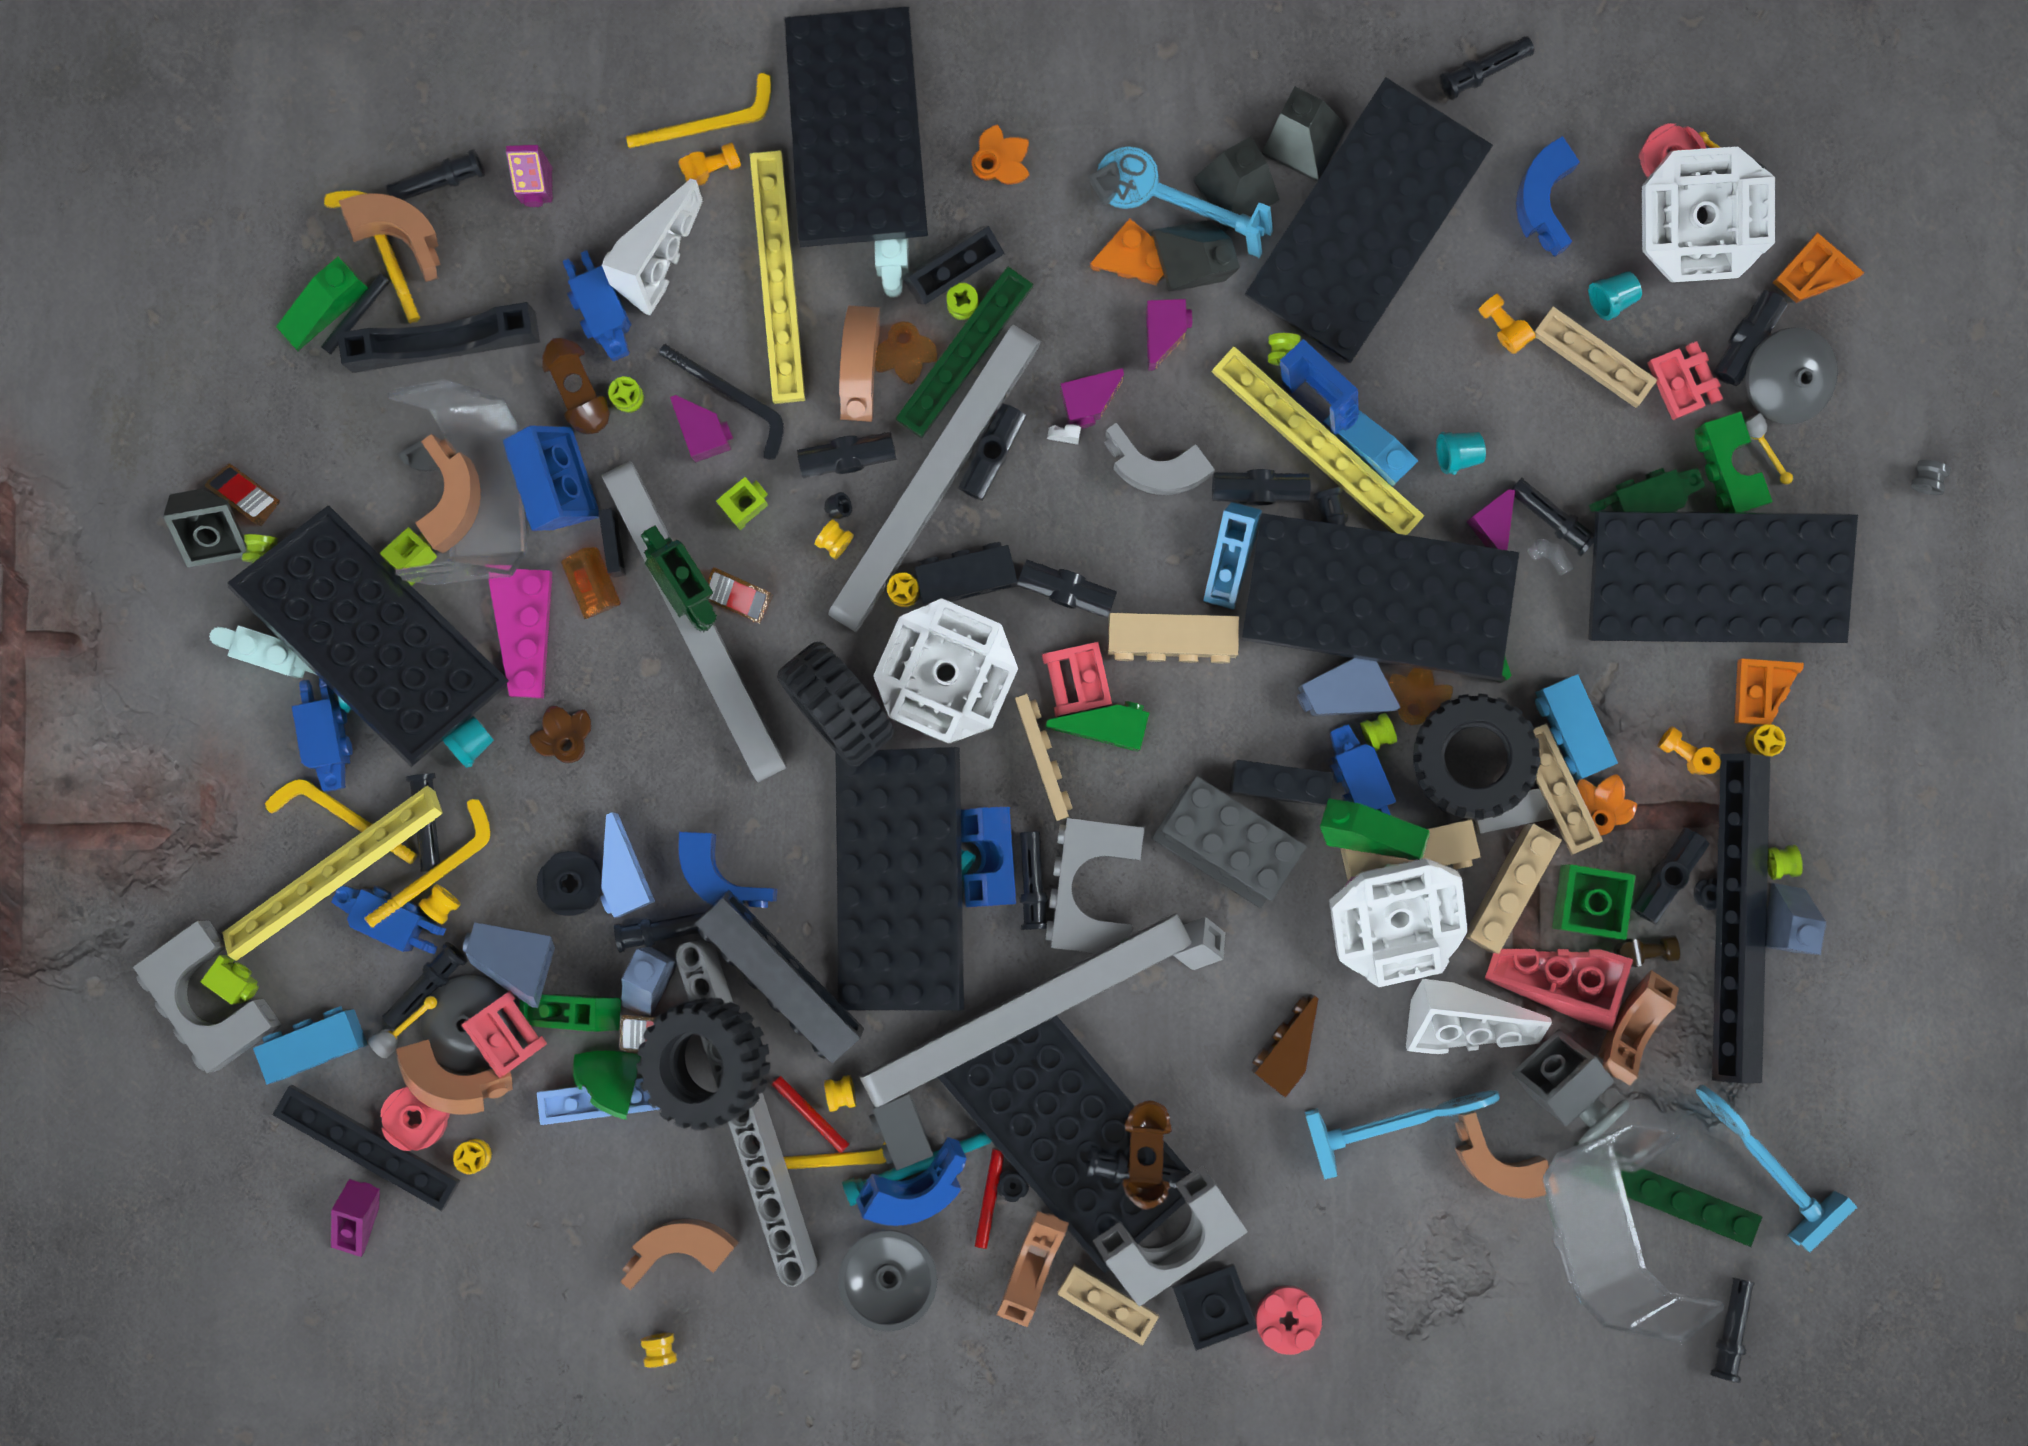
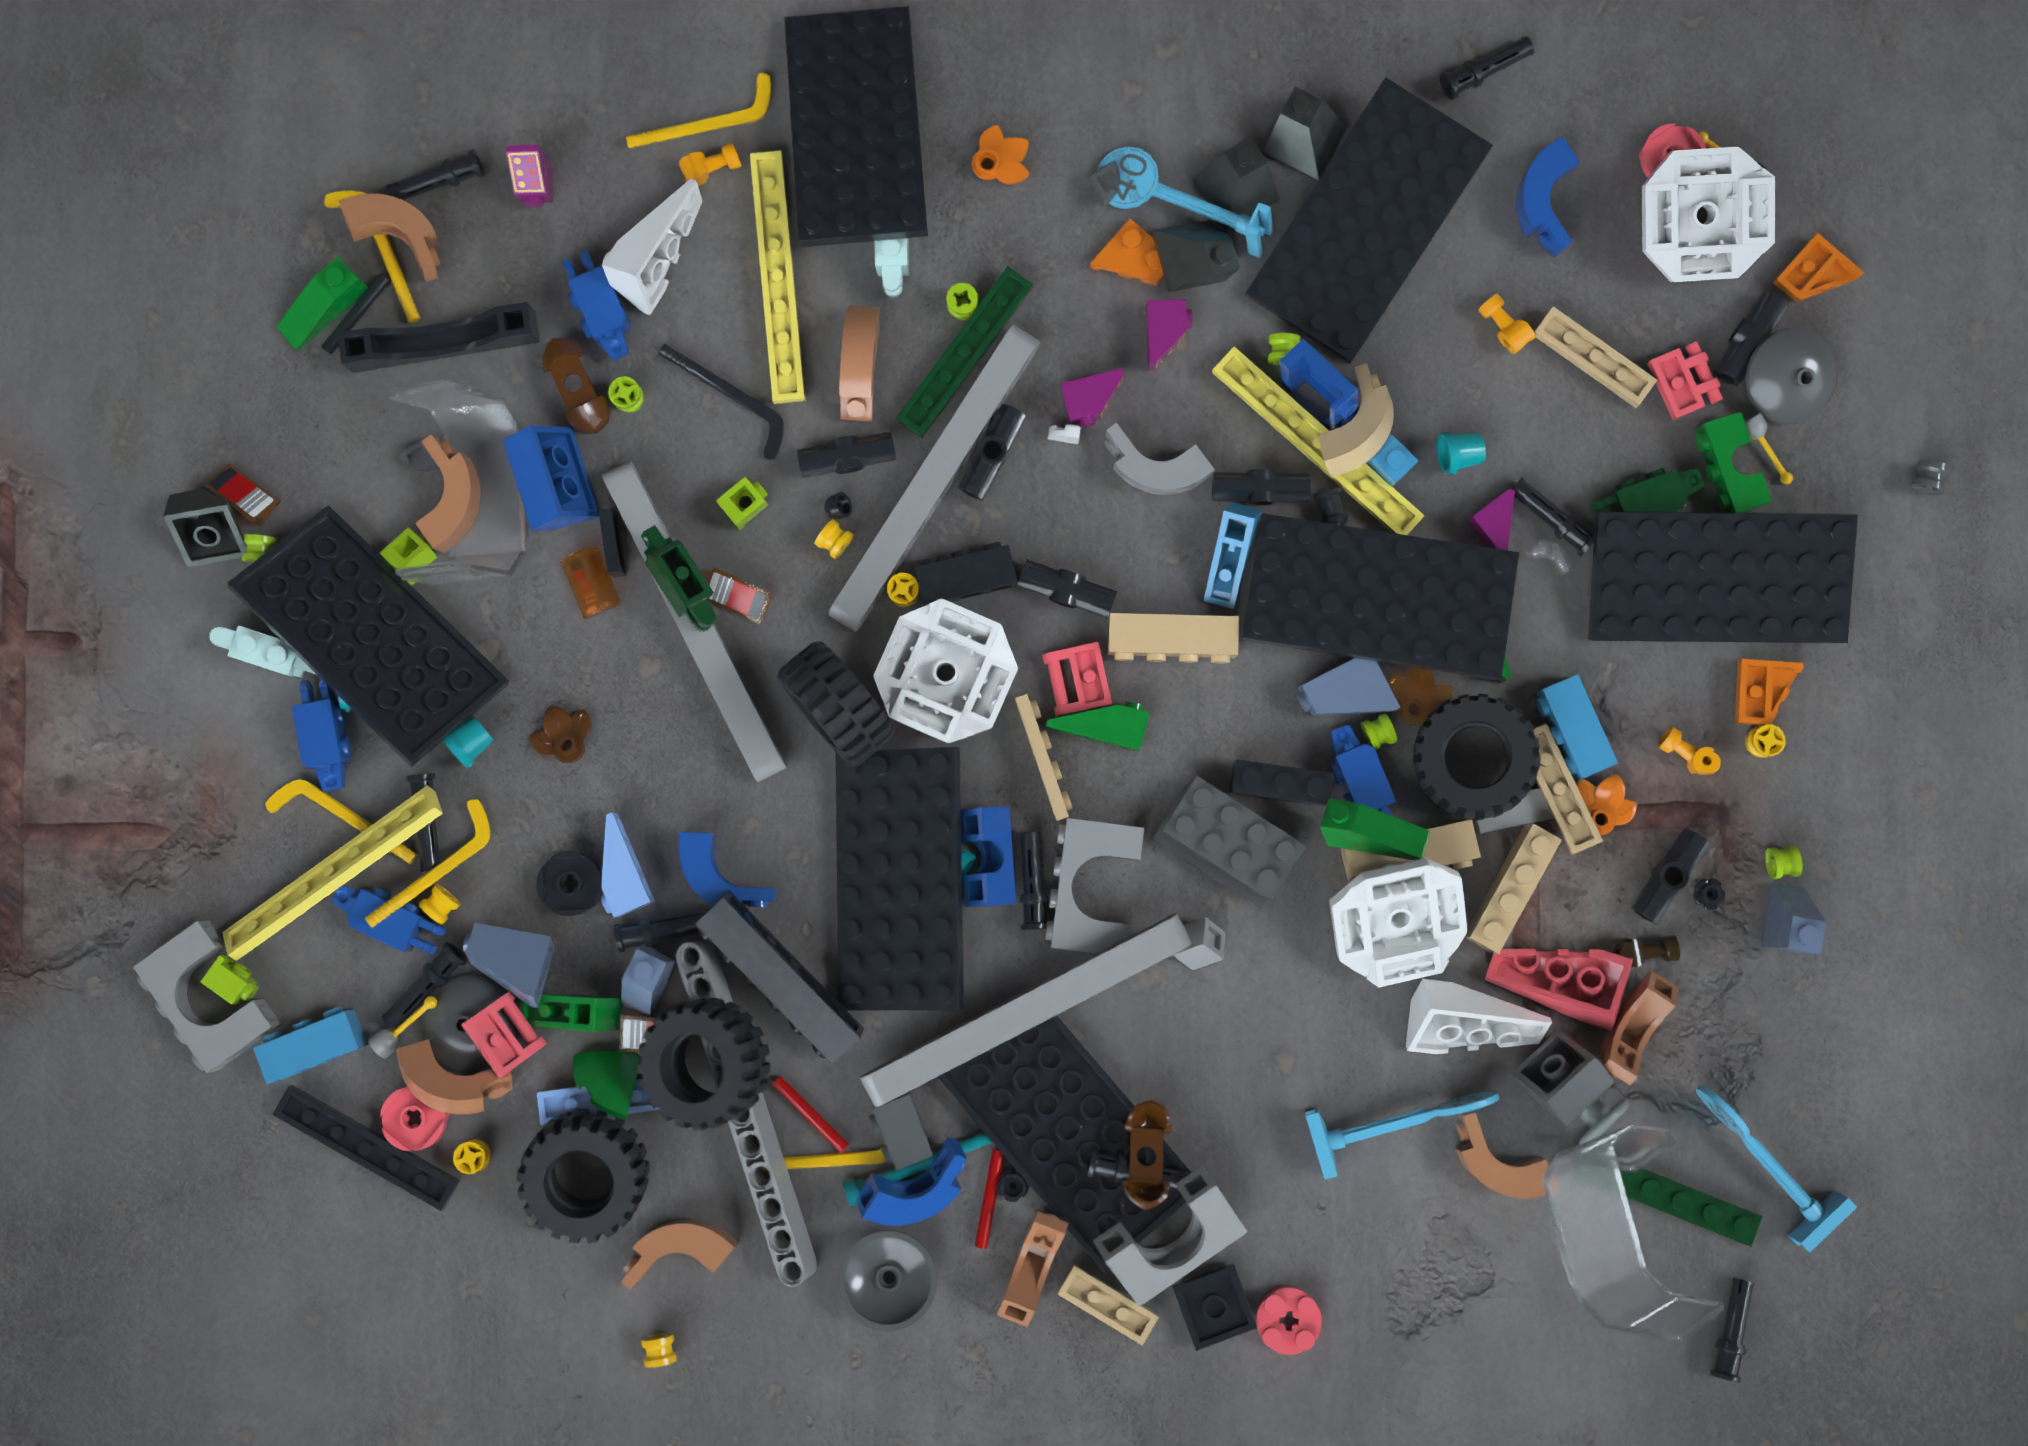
magenta slope [331,1179,380,1257] -> none
dark pink wing [486,567,553,699] -> none
magenta slope [670,395,733,462] -> none
yellow wheel [824,1075,856,1112] -> none
clear orange plate [875,321,937,385] -> none
black brick [902,226,1005,305] -> none
reddish brown slope [1251,994,1318,1098] -> none
green brick [1552,864,1636,940] -> none
teal piece [1588,271,1642,321] -> none
black brick [1712,753,1770,1084] -> none
none -> black tyre [517,1109,650,1244]
none -> tan arch [1318,363,1394,477]

